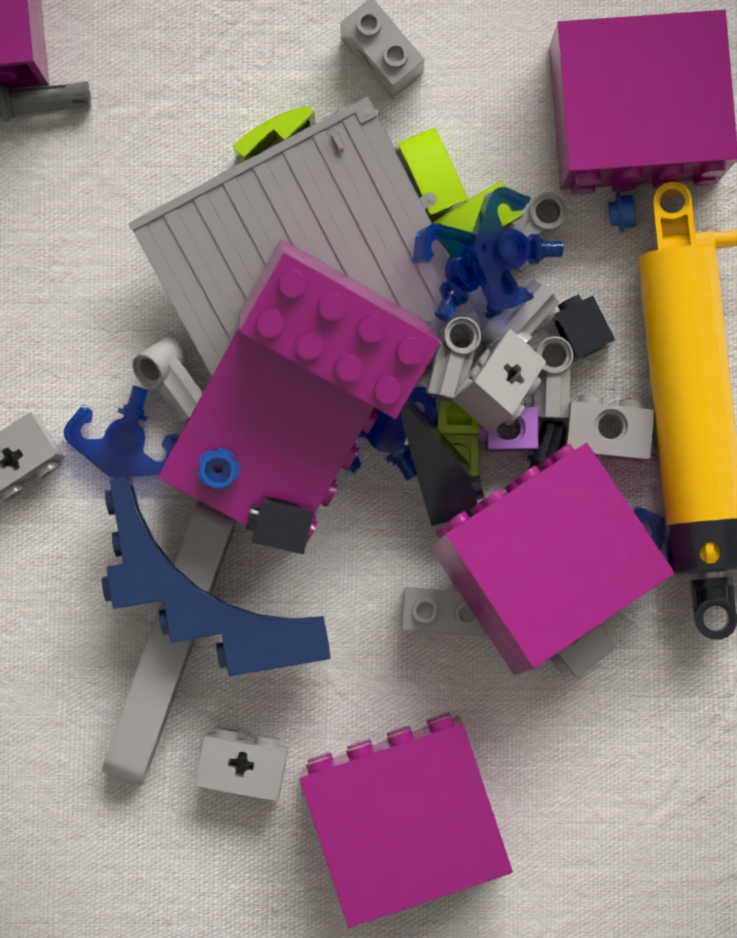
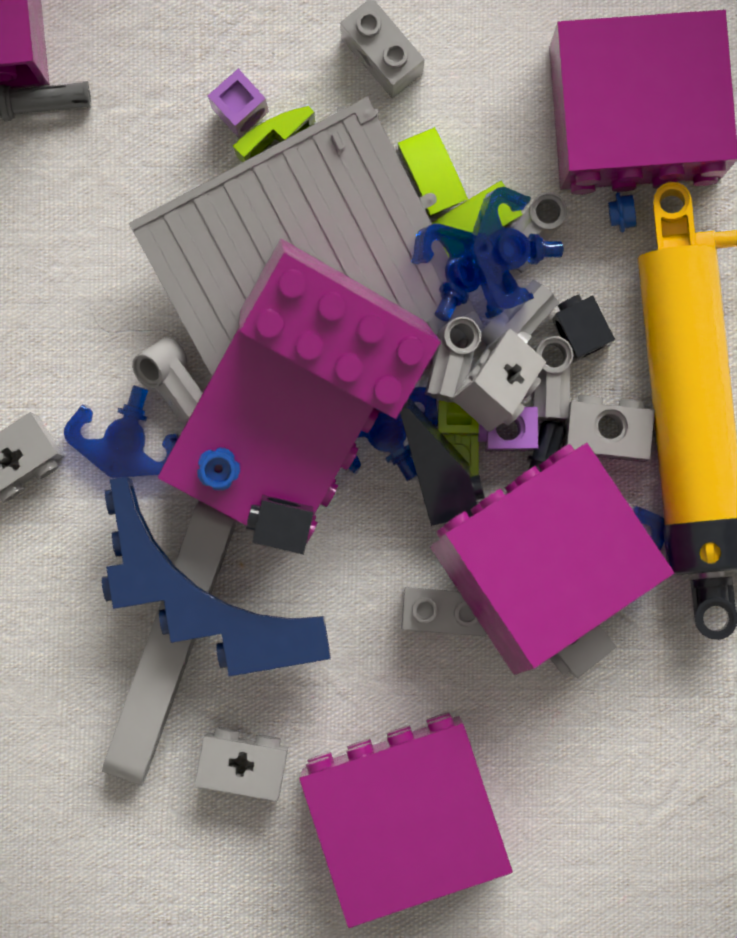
none -> medium lavender brick [207,68,269,138]

